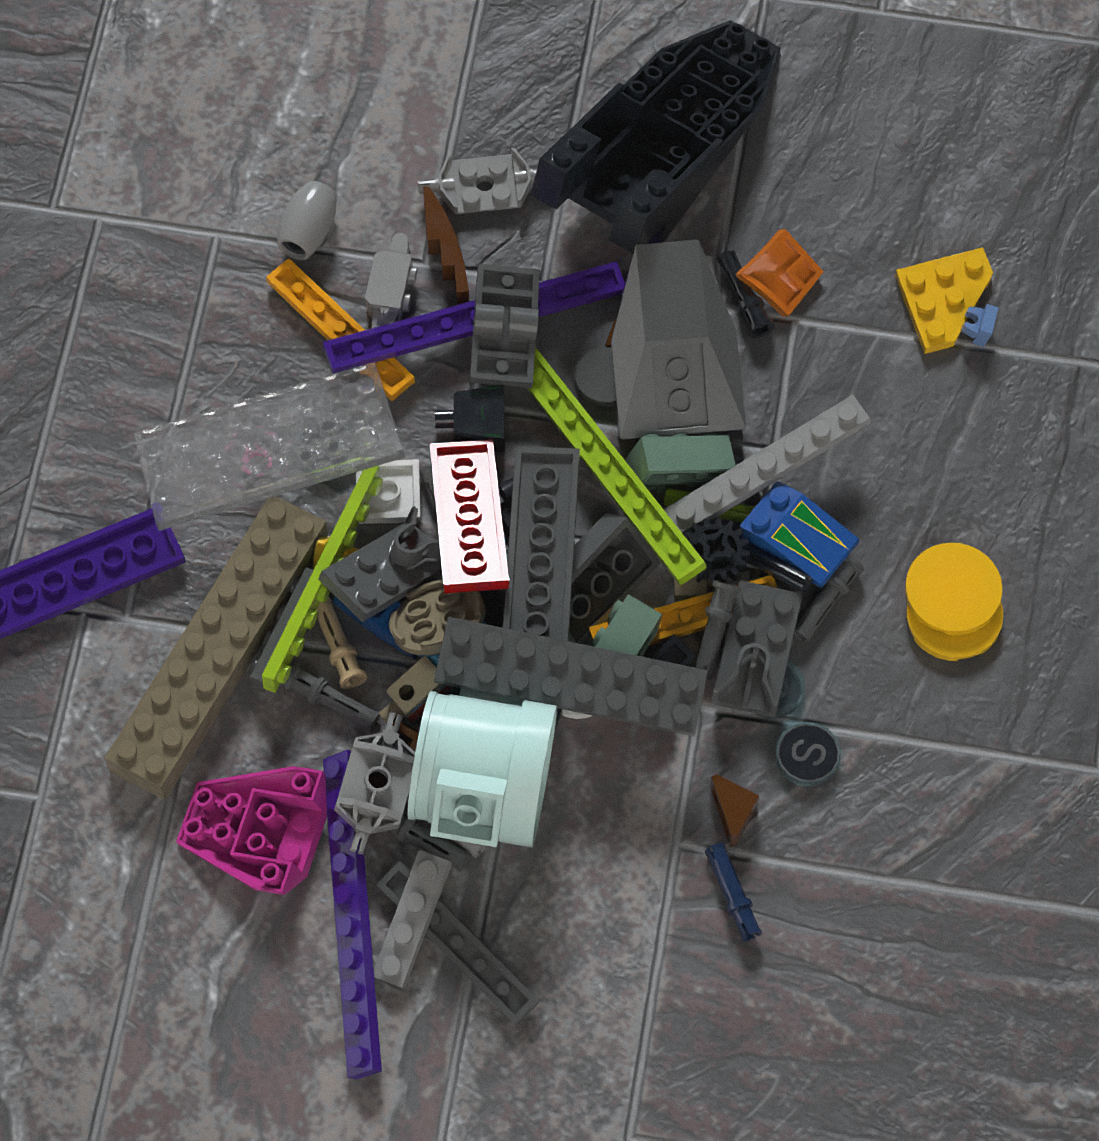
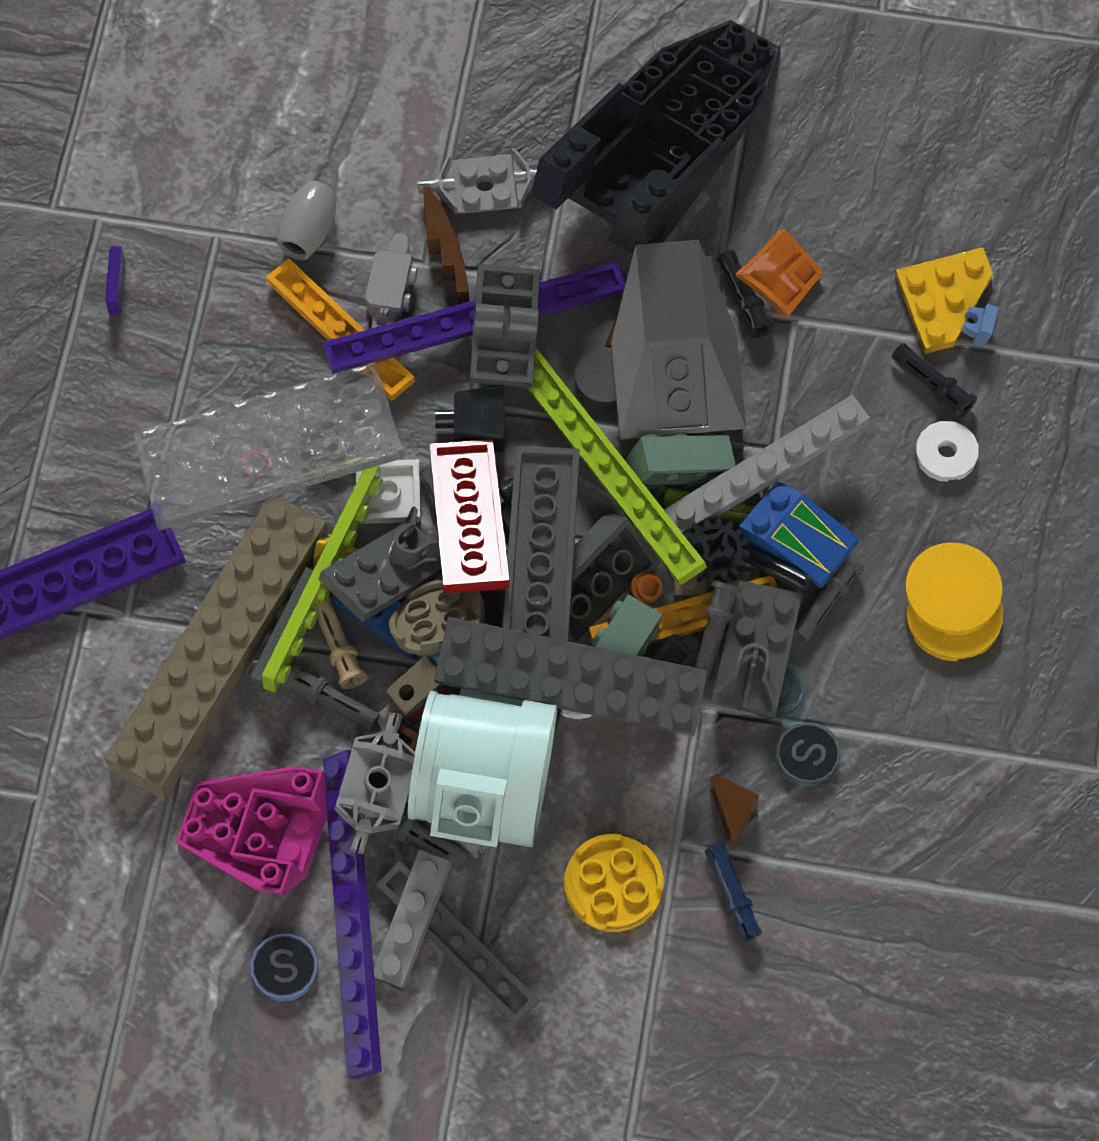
none -> dark purple tile [105,246,125,315]
none -> black tile [251,934,318,1001]
none -> yellow tile [564,834,664,932]
none -> orange plate [631,571,662,604]
none -> black pin [892,343,977,419]
none -> white tile [915,421,978,482]

